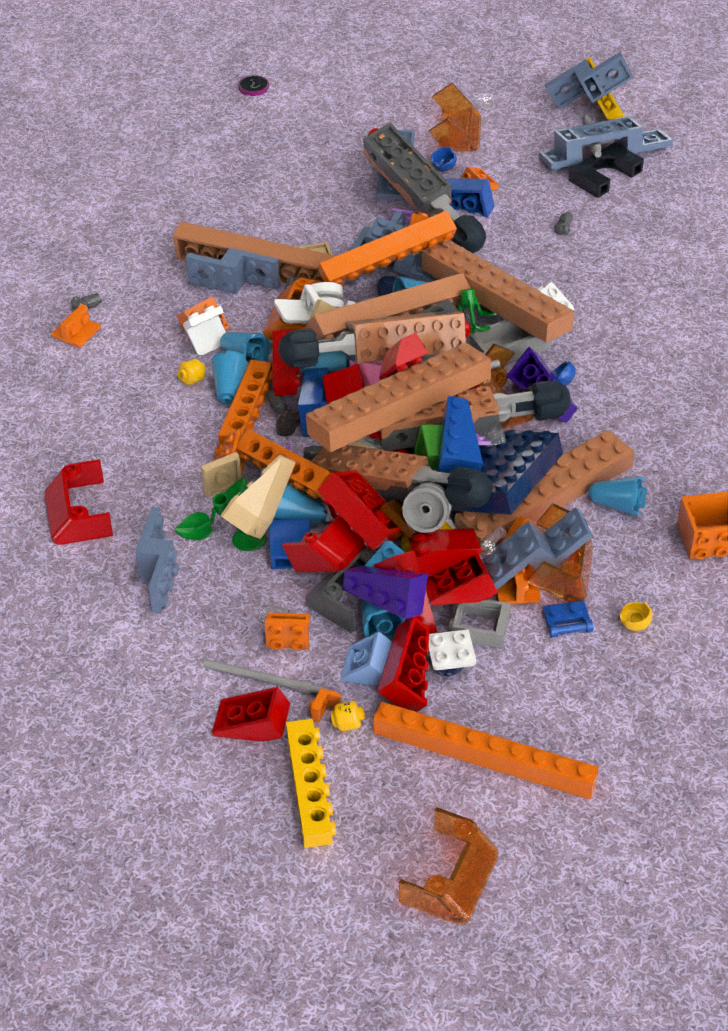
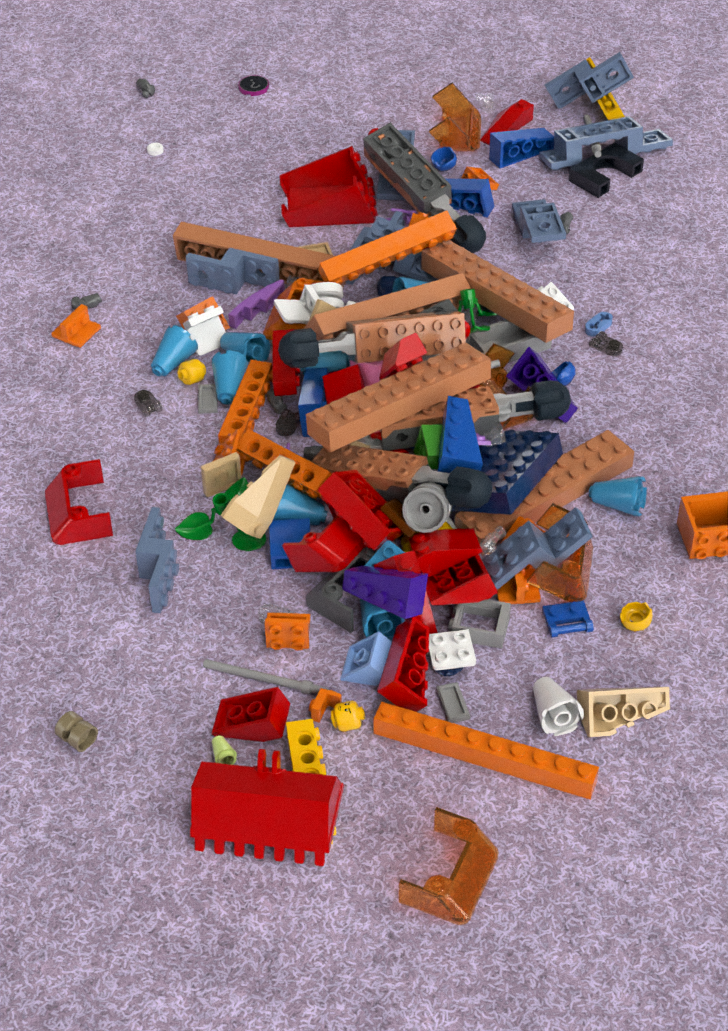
none -> dark tan wheel [55,711,98,752]
none -> clear smoke plate [134,390,163,417]
none -> dark grey arm [136,78,155,98]
none -> white tile [147,143,164,156]
none -> dark azure cone [151,325,198,376]
none -> red piece [190,749,344,866]
none -> light grey tile [198,384,218,414]
none -> yellowish green cone [211,736,237,765]
none -> medium lavender slope [228,279,285,329]
none -> red windscreen [279,146,378,228]
none -> light grey tile [436,682,470,723]
none -> red wedge [480,99,534,146]
none -> blue wedge [489,128,554,169]
none -> sand blue bracket [512,199,566,243]
none -> white cone [533,677,584,736]
none -> tan wedge [577,687,670,737]
none -> medium blue beam [585,312,613,337]
none -> clear smoke plate [589,331,623,356]

